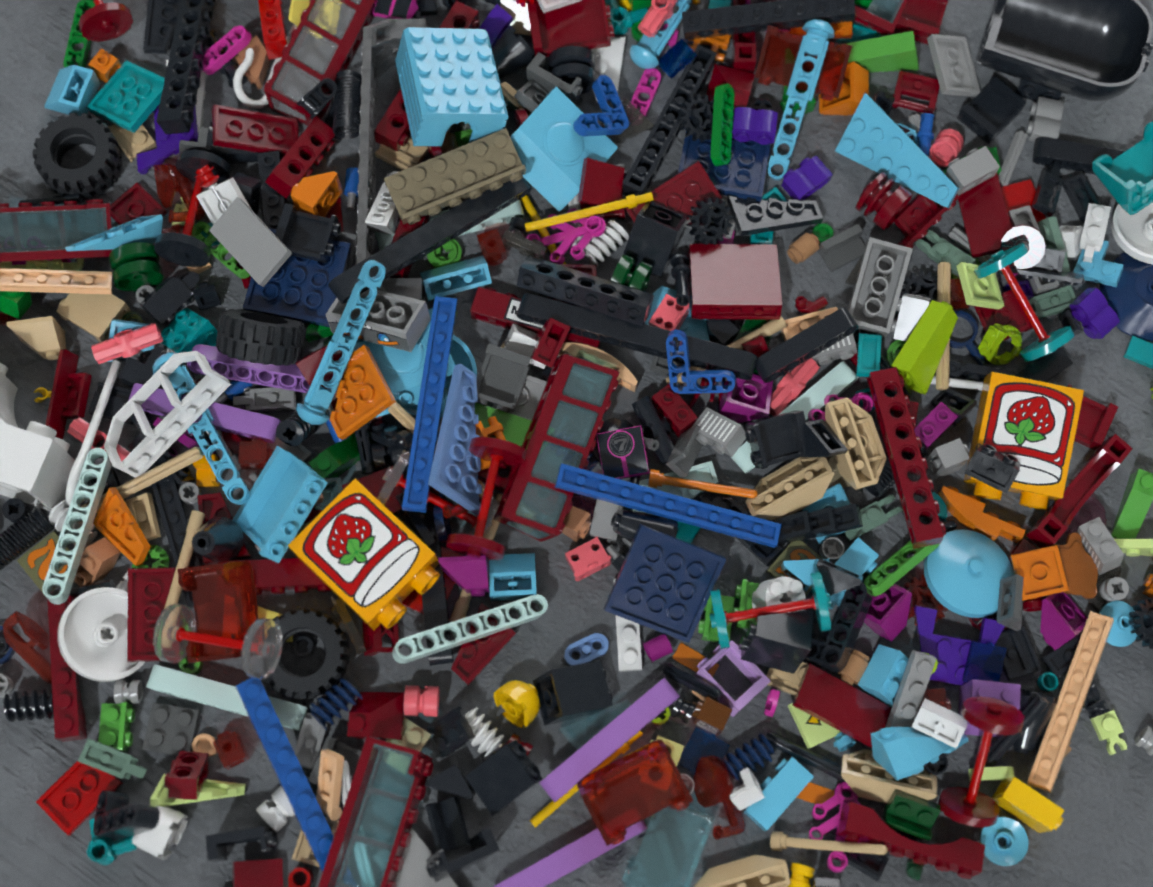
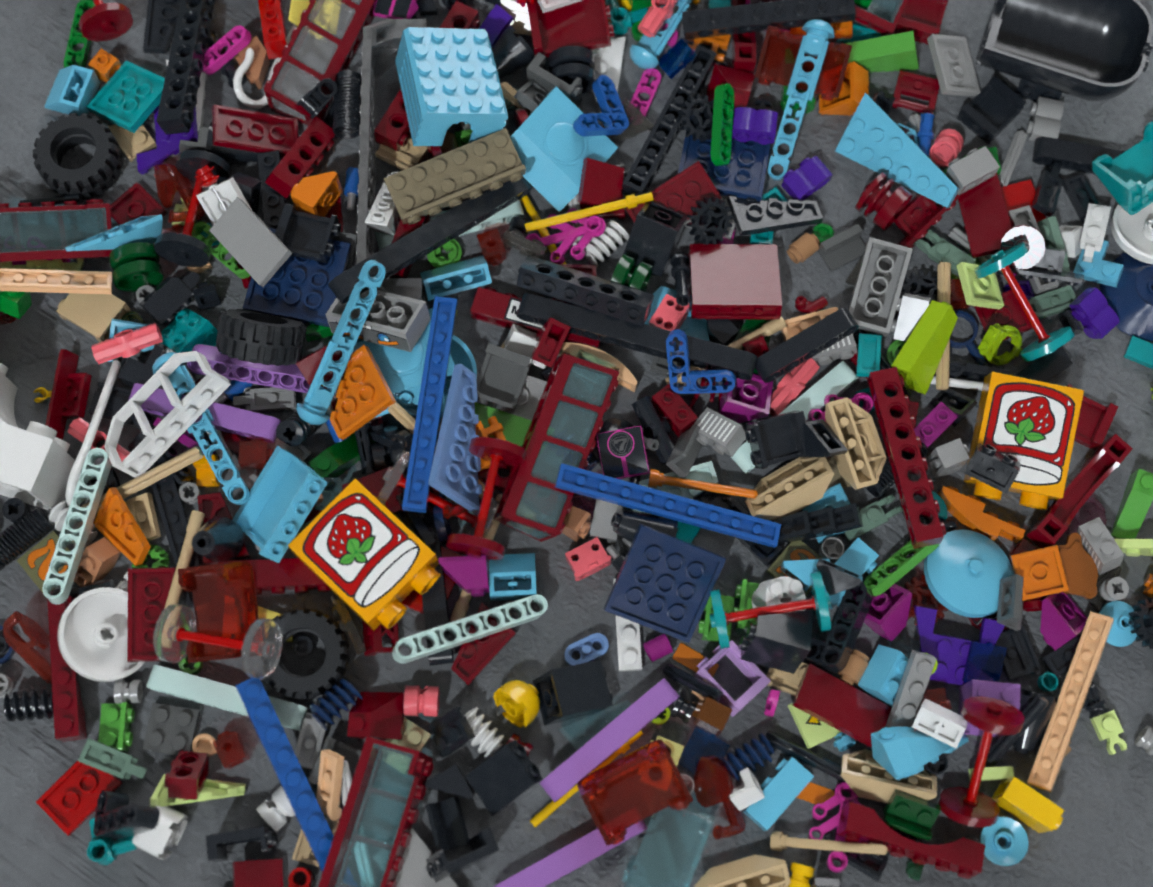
tan slope [7,316,66,360] -> none

